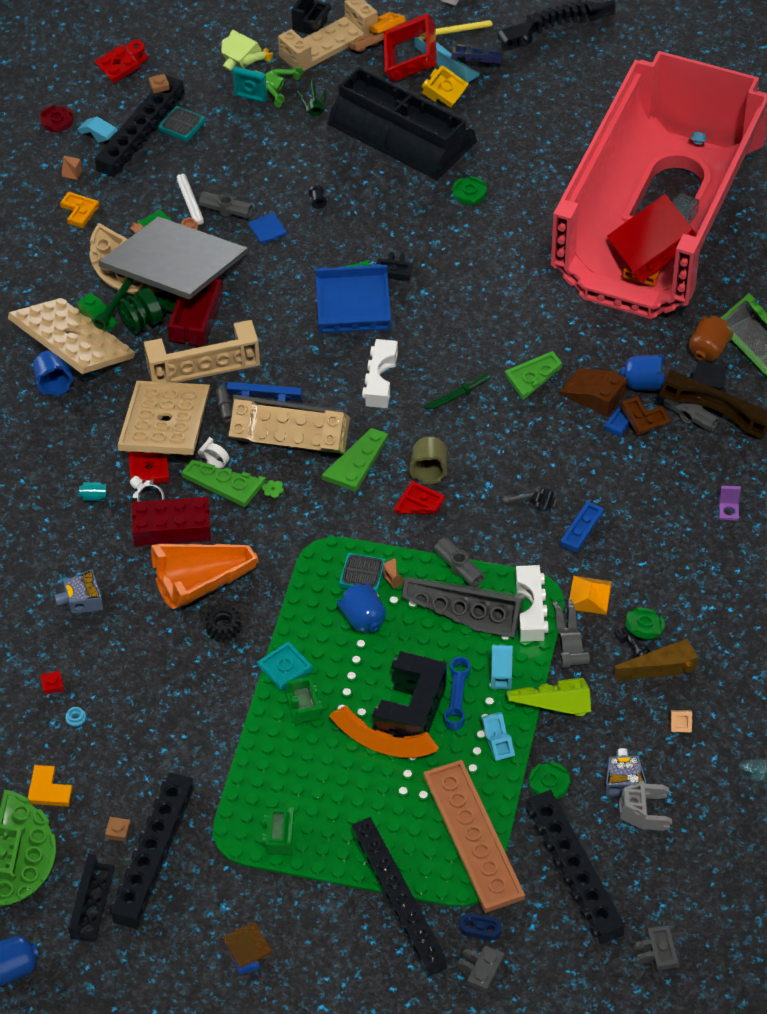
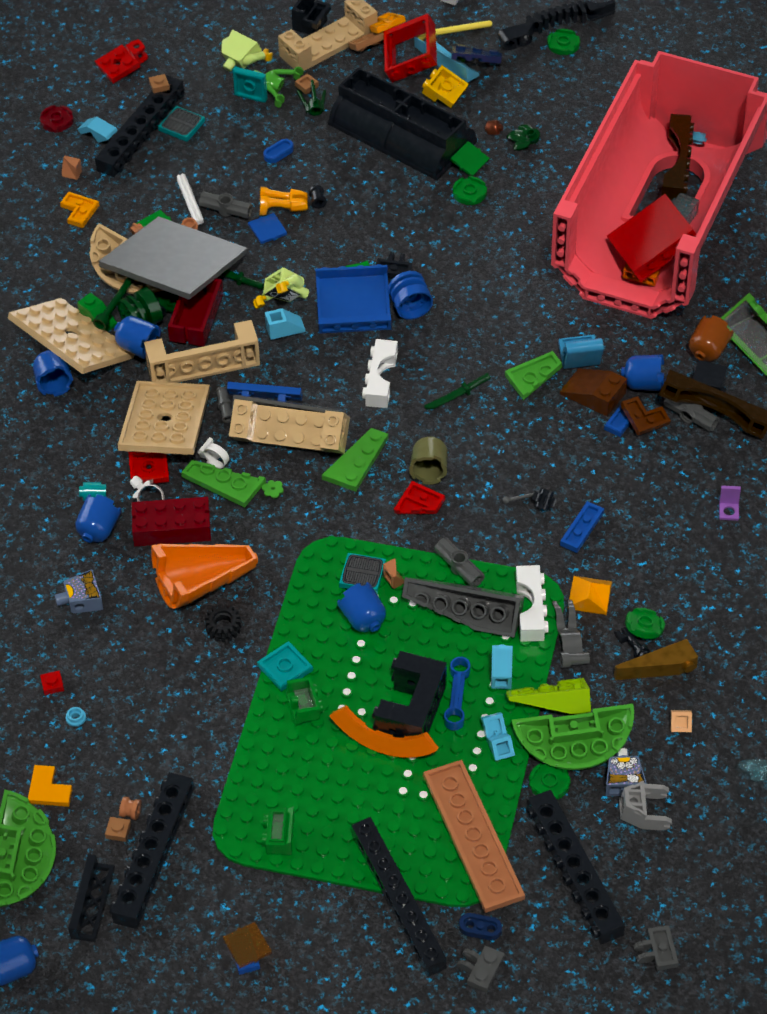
none -> blue cylinder [75,494,122,543]
none -> blue cylinder [114,316,161,359]
none -> nougat wheel [119,796,142,820]
none -> dark green sword [221,270,264,290]
none -> torso [253,267,309,309]
none -> light orange piece [260,187,308,216]
none -> blue tile [263,139,294,163]
none -> medium azure slope [265,308,305,340]
none -> medium nougat plate [295,73,319,94]
none -> blue wheel [388,271,433,319]
none -> green piece [450,141,490,176]
none -> copper piece [485,120,503,135]
none -> dark green plate [507,125,540,150]
none -> bright green brick [512,704,634,770]
none -> green tile [547,29,580,55]
none -> dark azure piece [558,334,604,369]
none -> dark brown arch [662,114,694,201]

